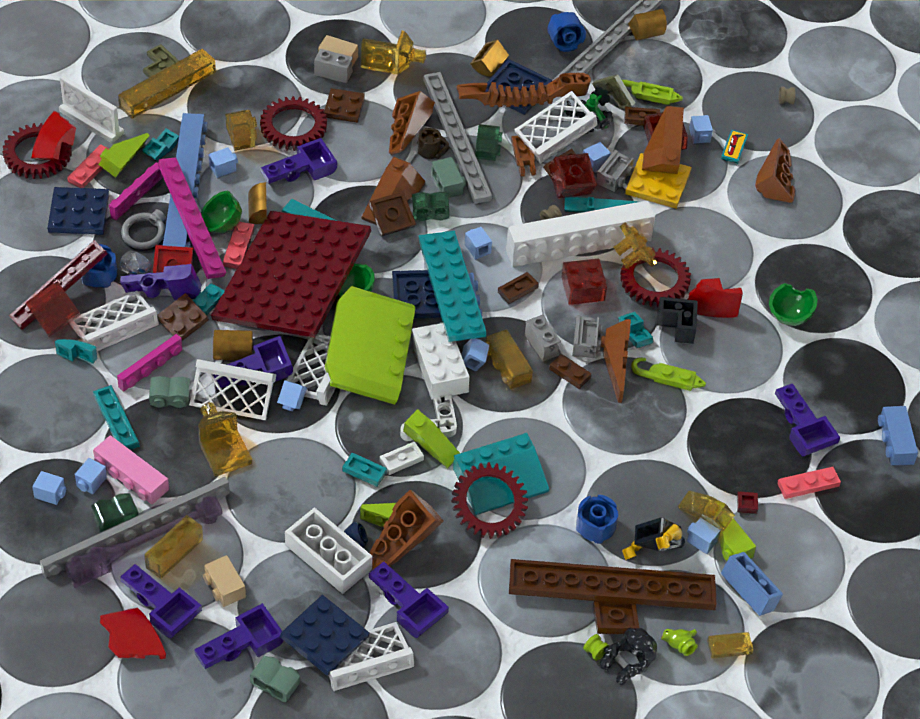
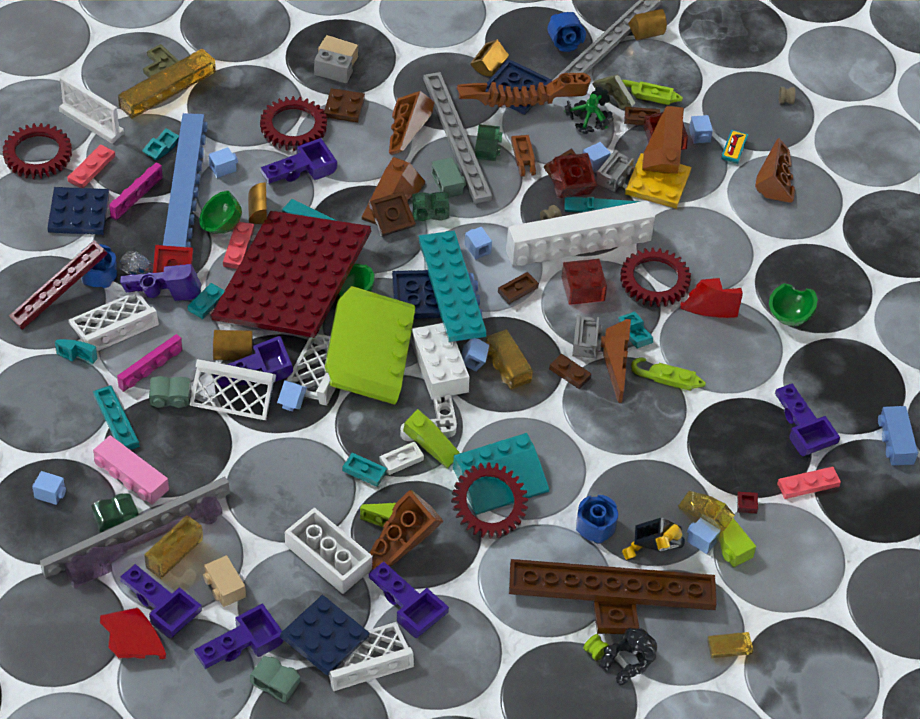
clear red brick [25,281,80,337] -> none
red slope [31,111,76,160] -> none
light blue brick [75,458,107,494] -> none
lime slope [98,133,150,178] -> none
light grey piece [121,209,166,250] -> none
reddish brown plate [157,293,209,341] -> none
dark pink plate [158,158,226,279] -> none
clear yellow plate [198,403,252,477] -> none
clear yellow brick [225,110,257,151] -> none
dark blue cone [344,522,368,548] -> none
clear yellow plate [361,30,426,74] -> none
dark brown piece [417,128,450,159] -> none
white fence [515,91,597,164] -> none
light grey hinge [525,314,561,362] -> none
clear yellow plate [613,222,657,269] -> none
black brick [657,297,698,344] -> none
lime animal [661,629,698,656] -> none
medium blue brick [721,552,783,616] -> none

